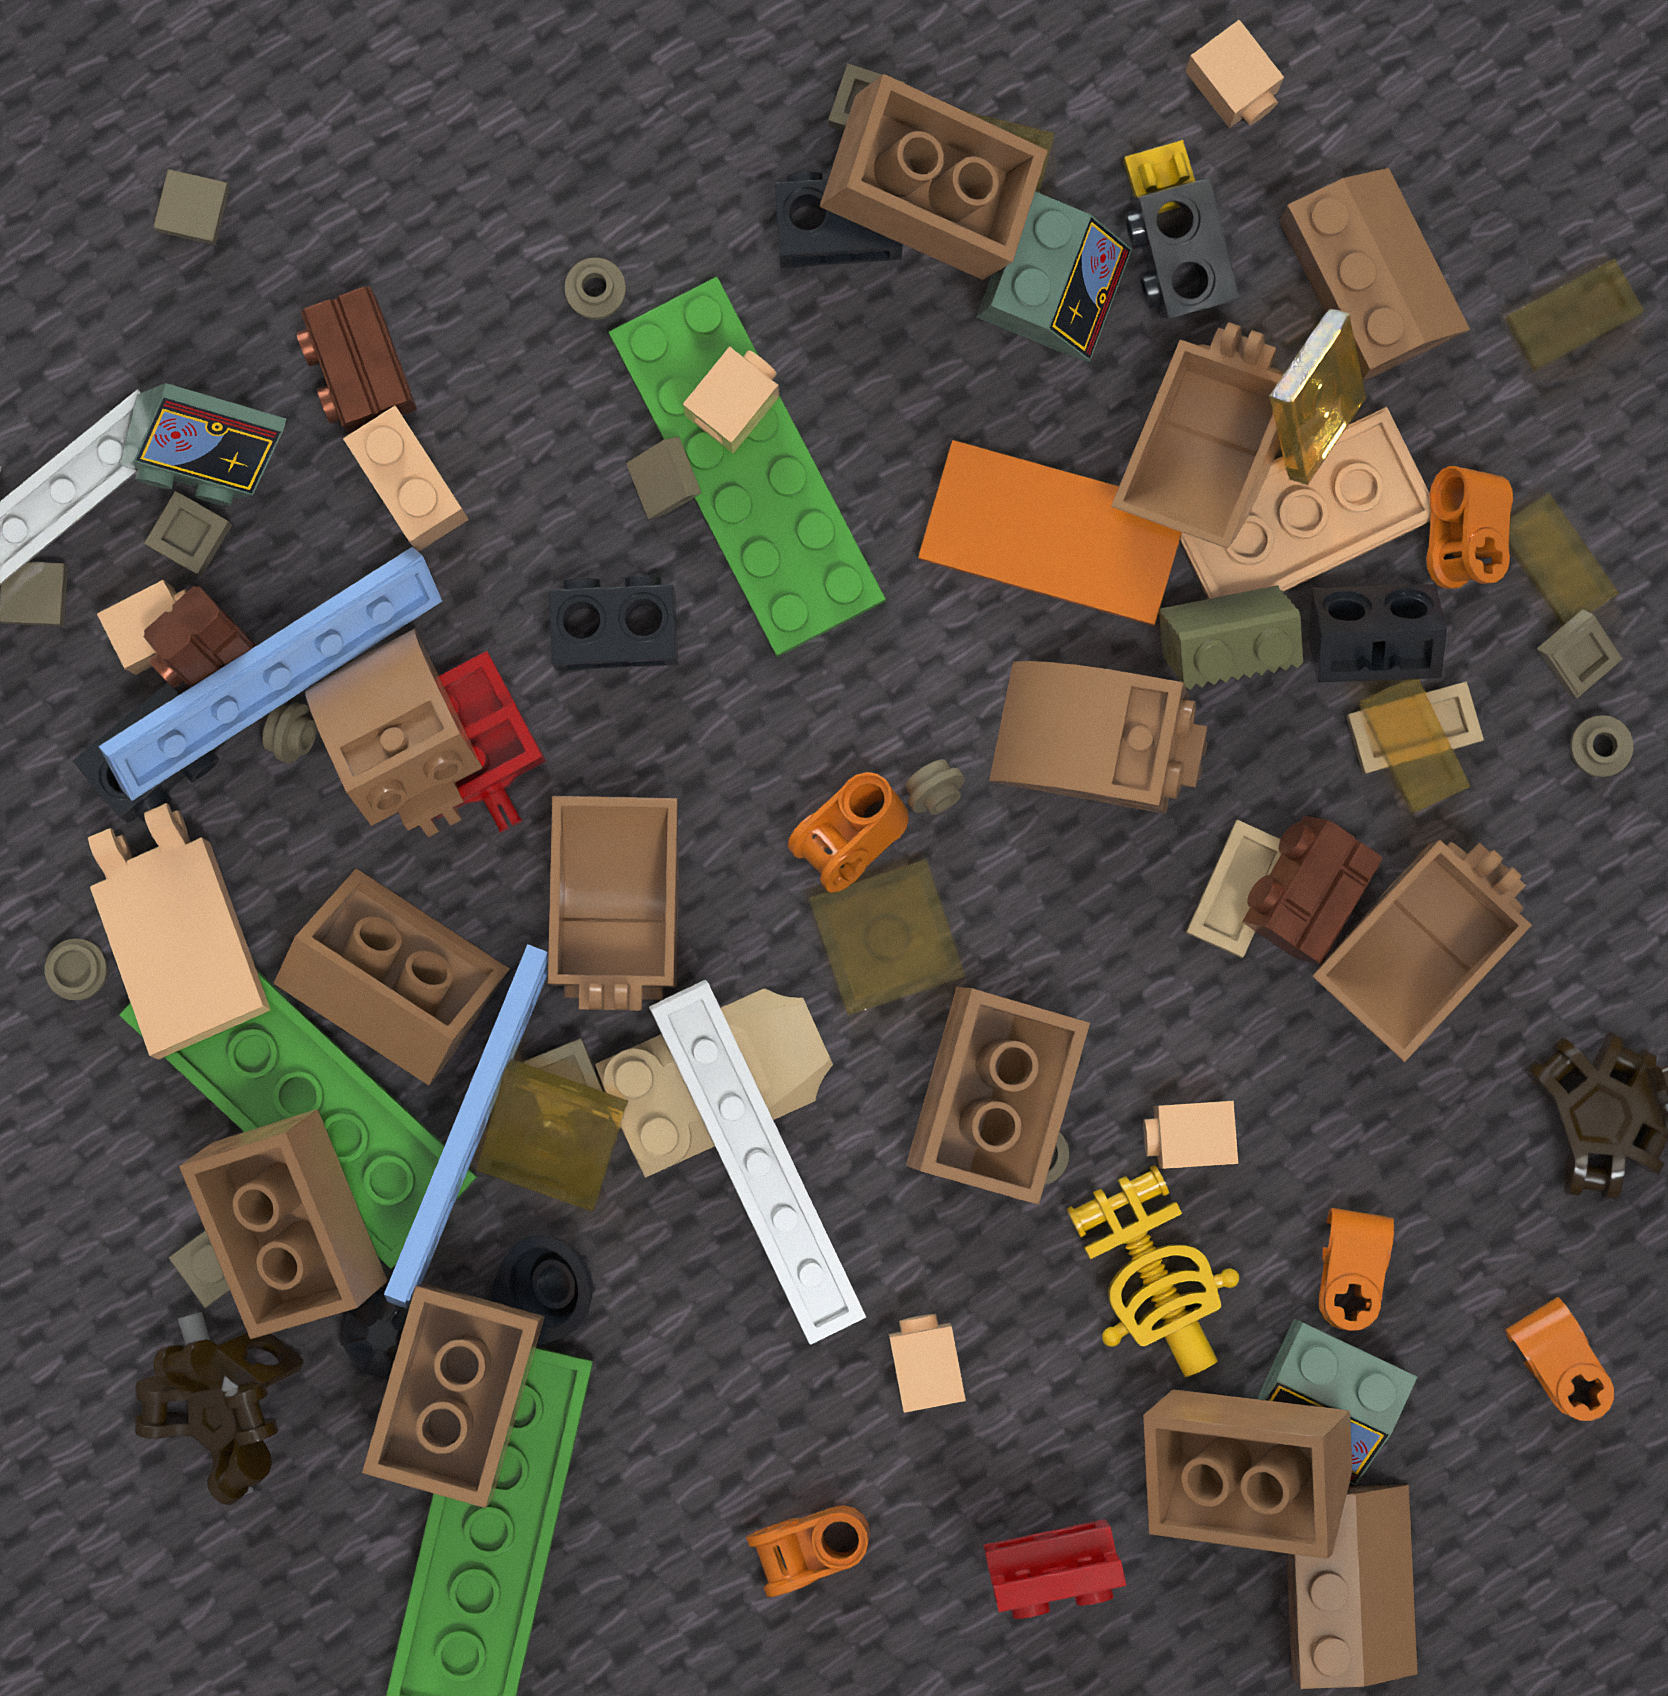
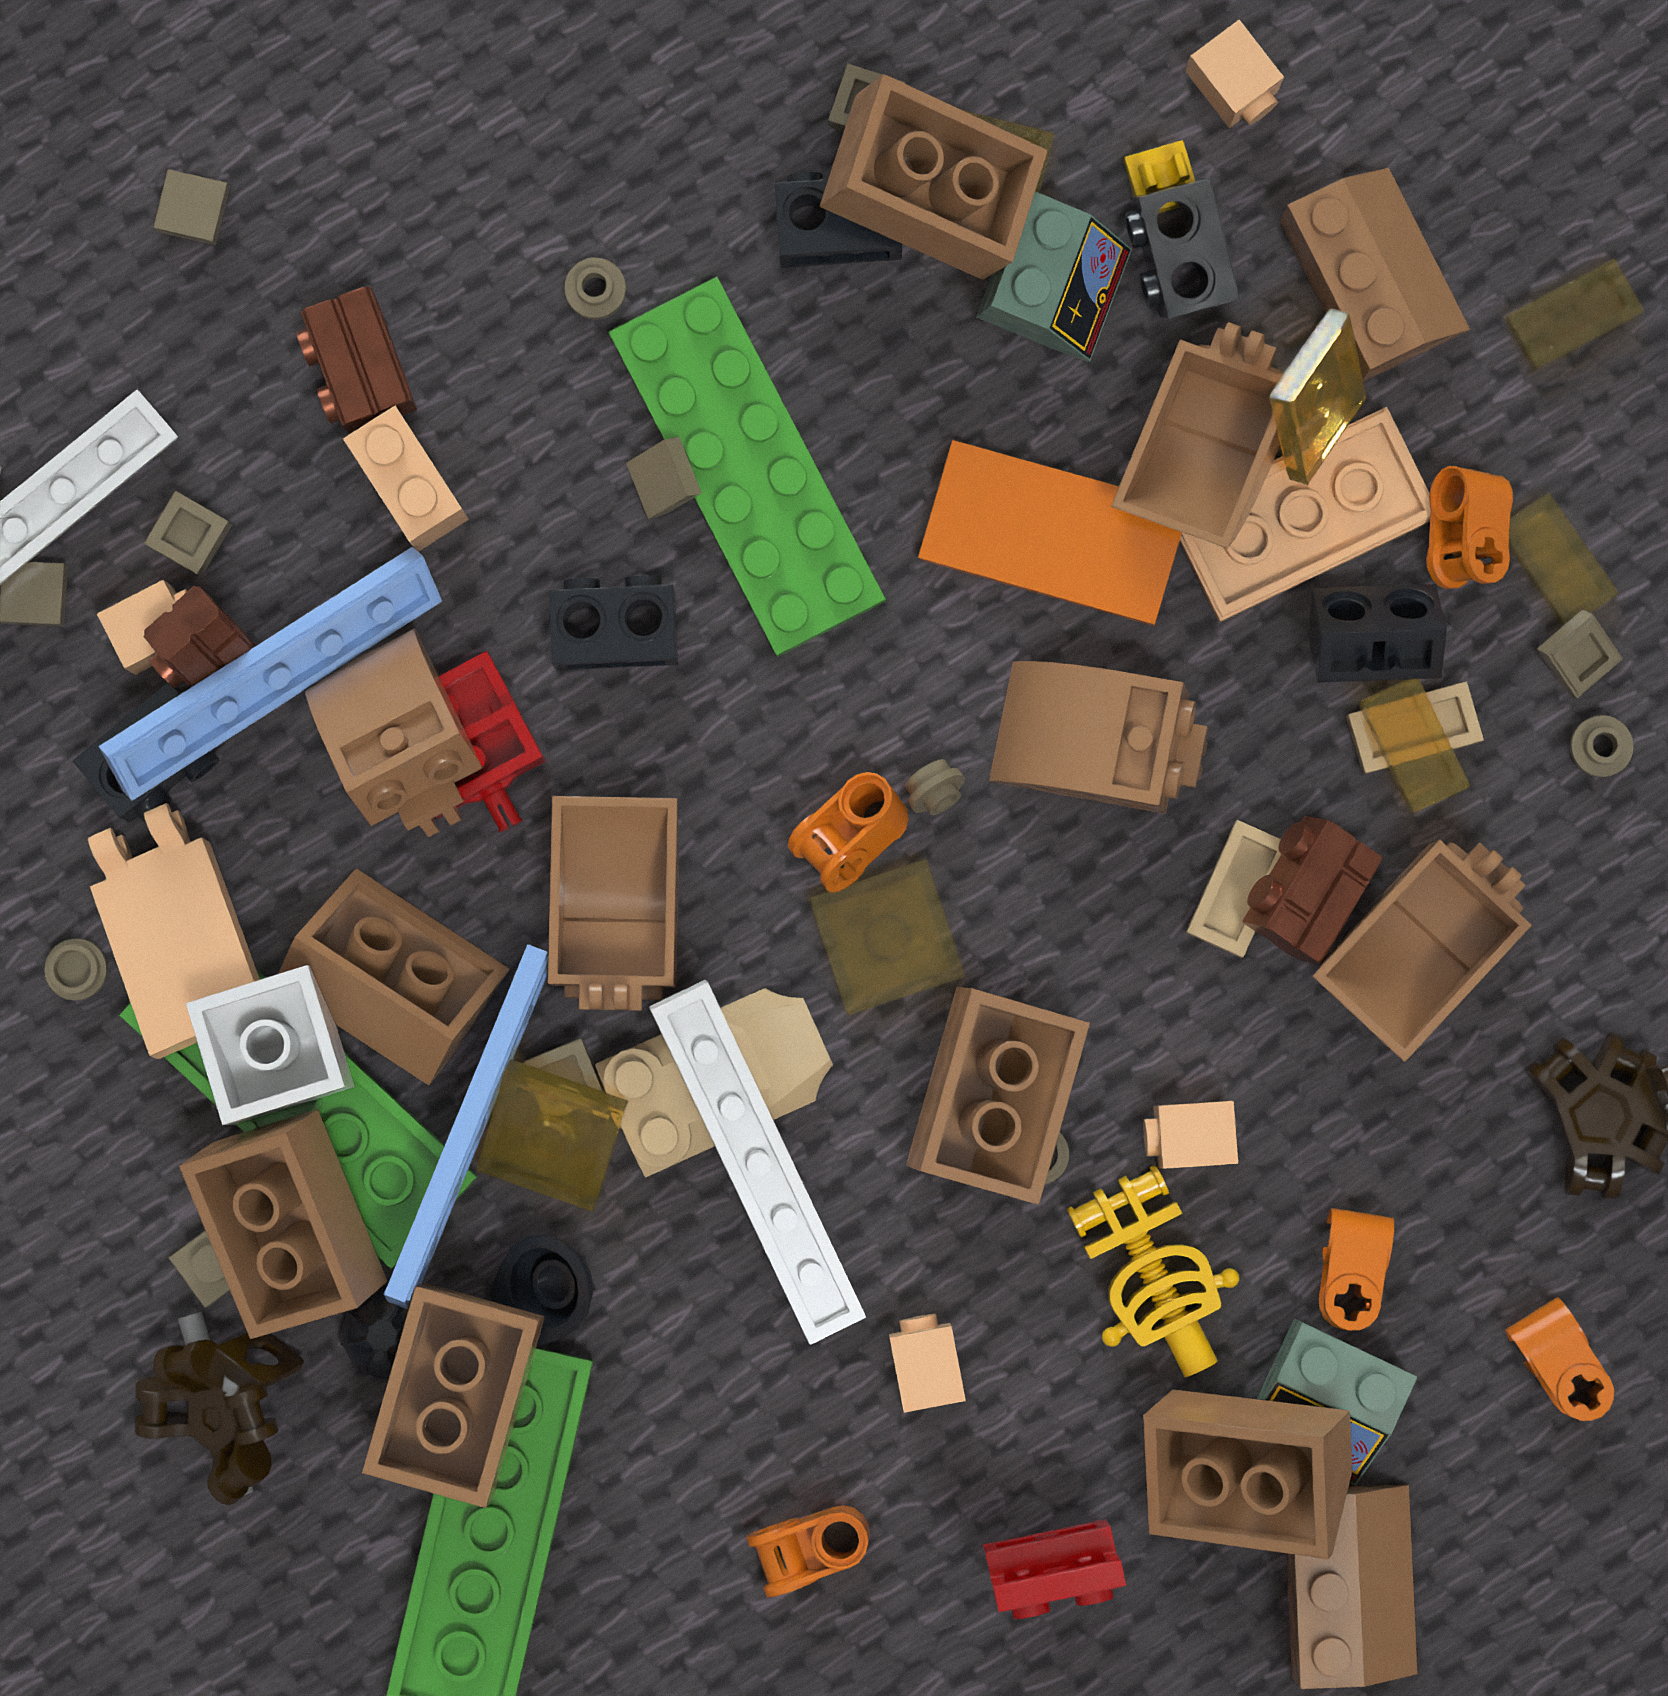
slope [120,383,286,506] -> none
dark tan plate [263,702,317,764] -> none
light nougat brick [683,346,779,454] -> none
olive brick [1159,585,1303,690] -> none
none -> white slope [186,965,355,1125]

